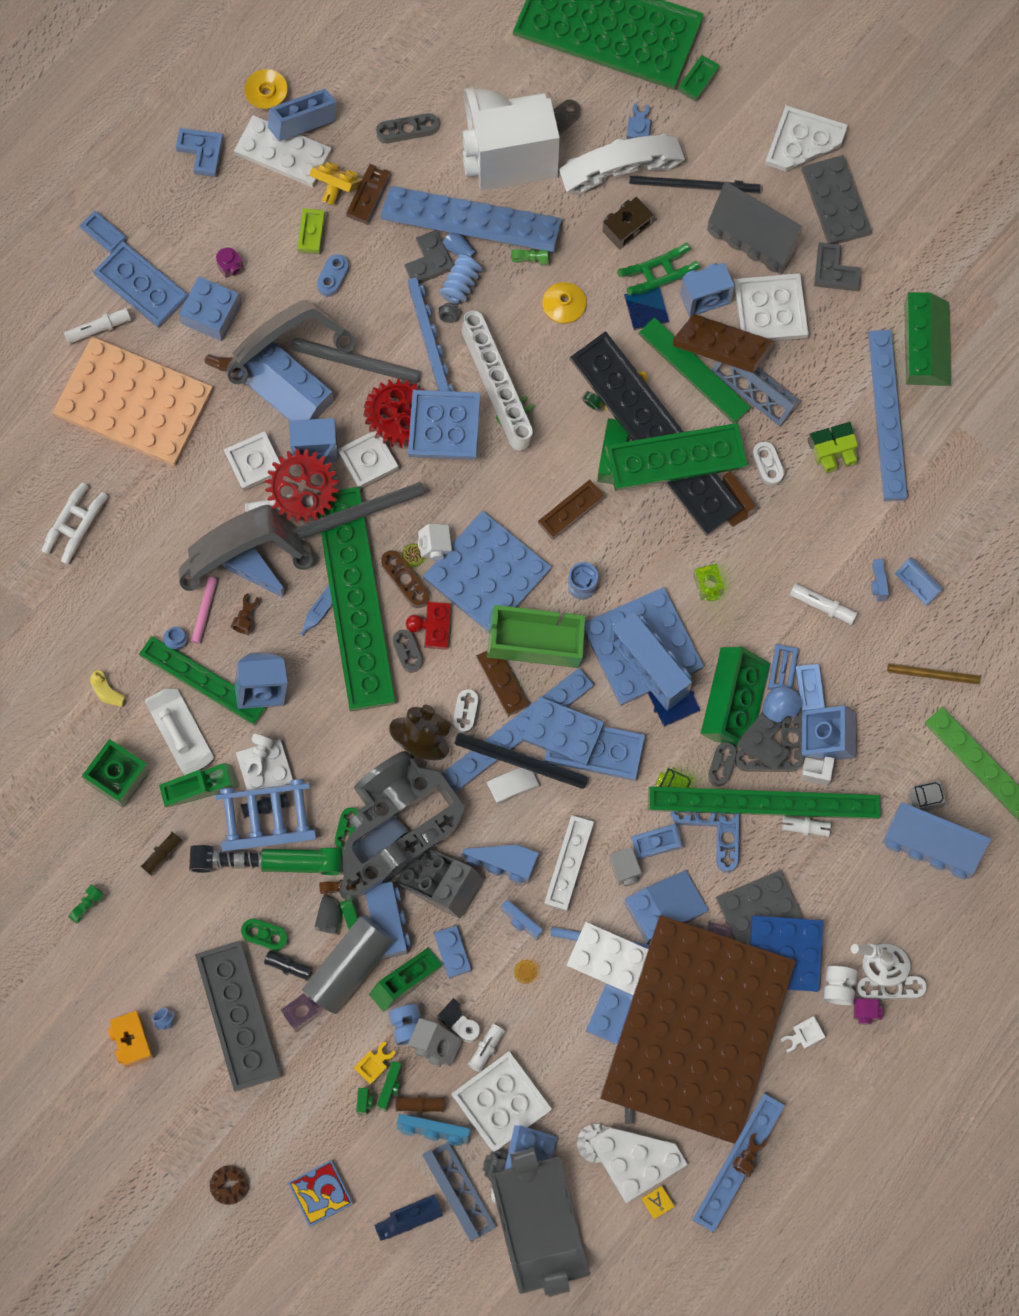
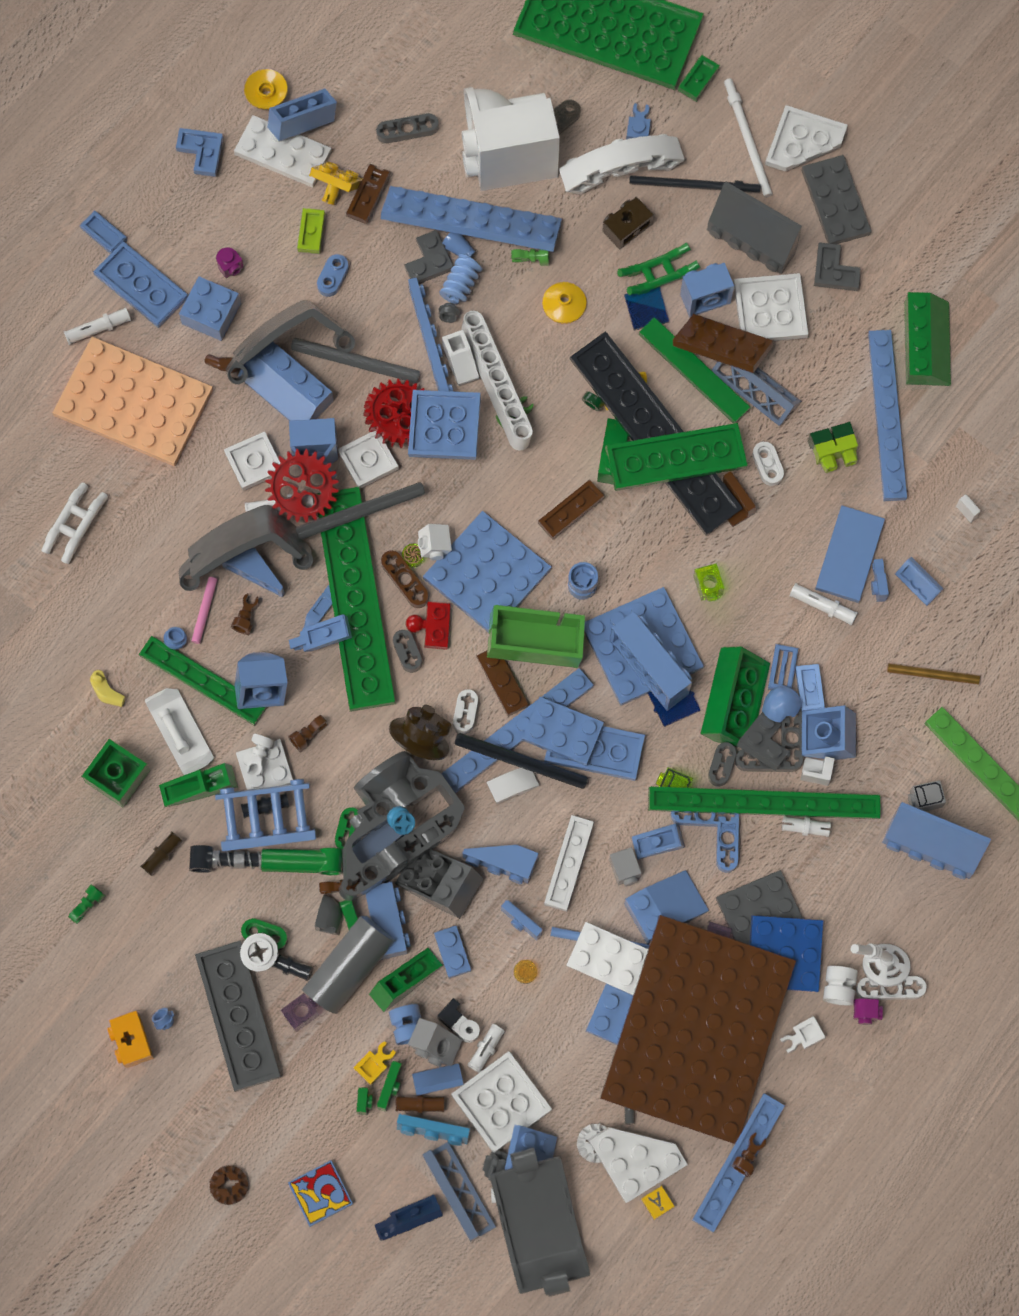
none -> white gear [240,933,279,972]
none -> reddish brown piece [288,715,327,752]
none -> medium blue hinge [289,615,352,652]
none -> dark azure wheel [387,806,415,835]
none -> medium blue tile [412,1063,464,1095]
none -> white slope [442,330,479,386]
none -> white bar [724,79,772,198]
none -> medium blue tile [815,505,885,603]
none -> white tile [956,494,980,523]

